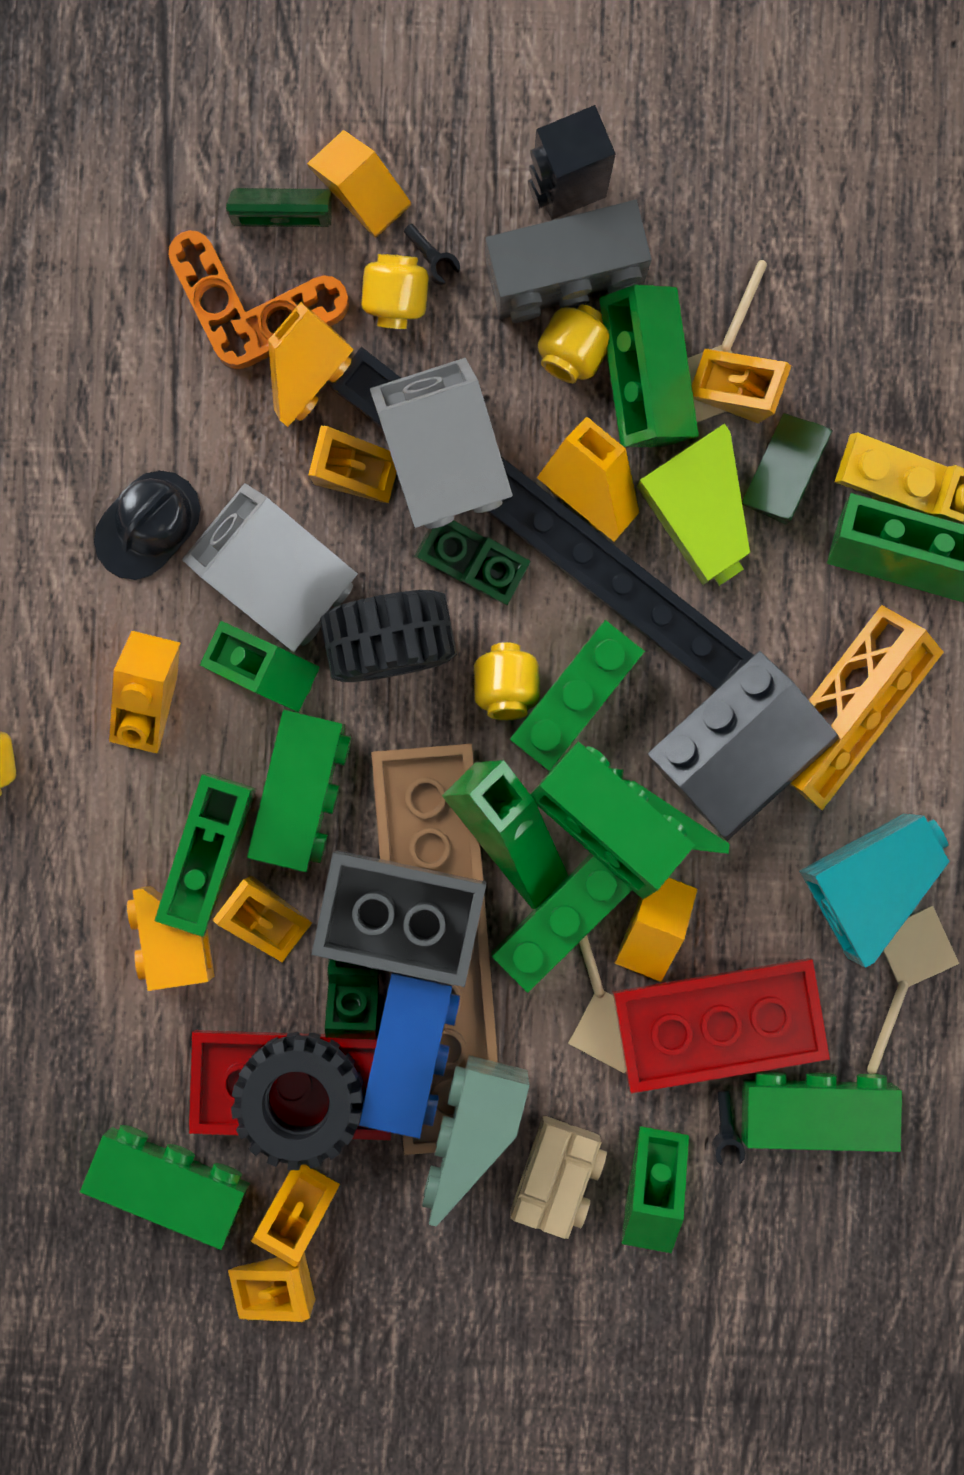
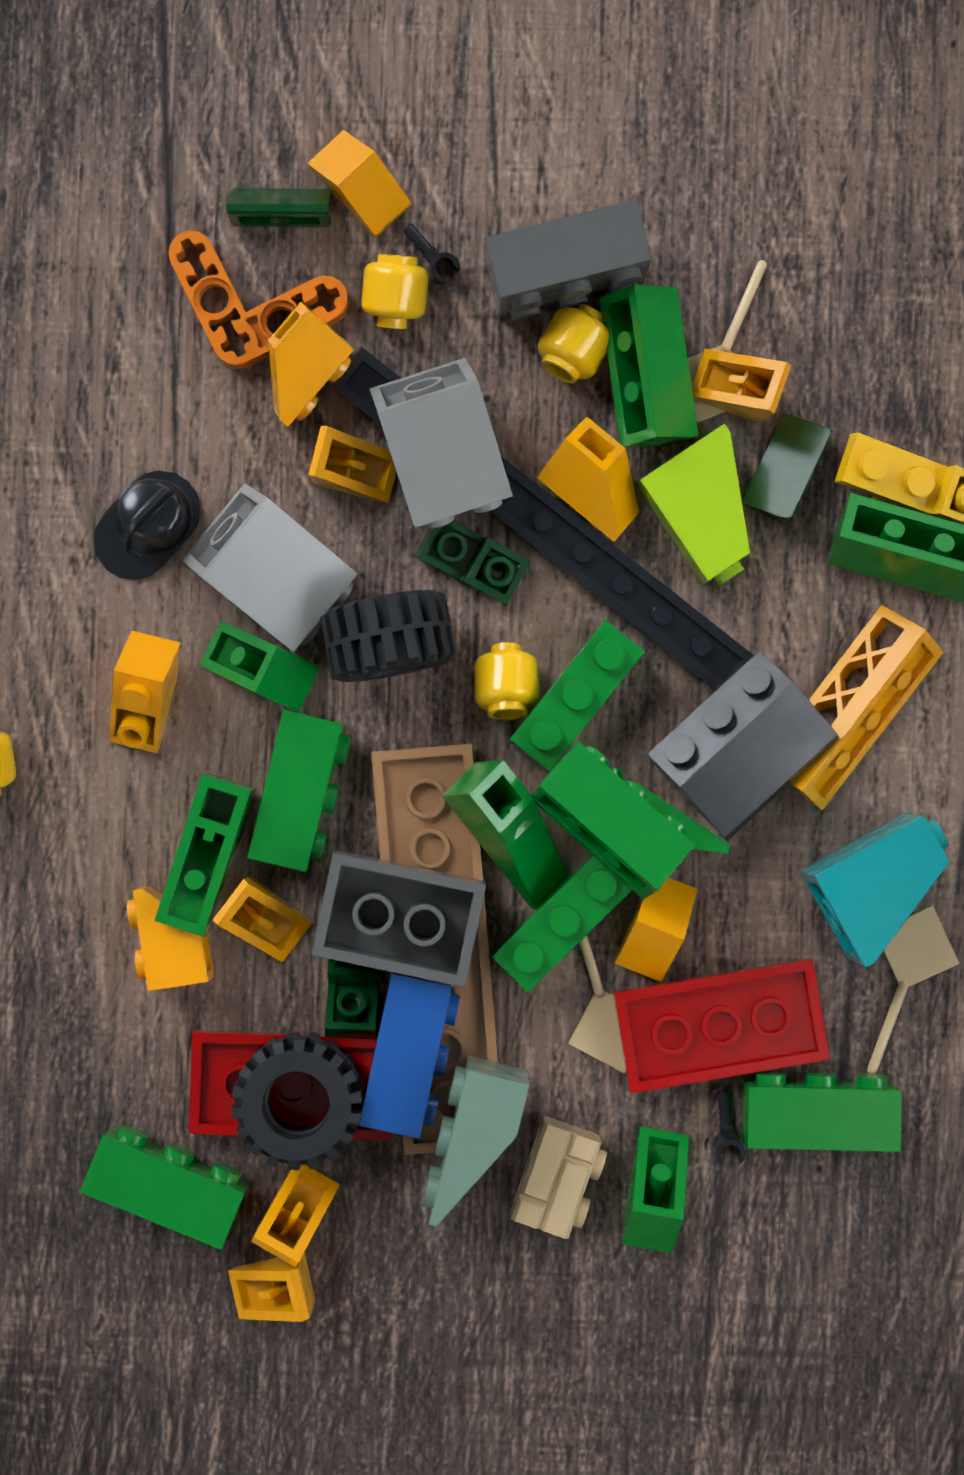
black brick [528,105,616,220] -> none

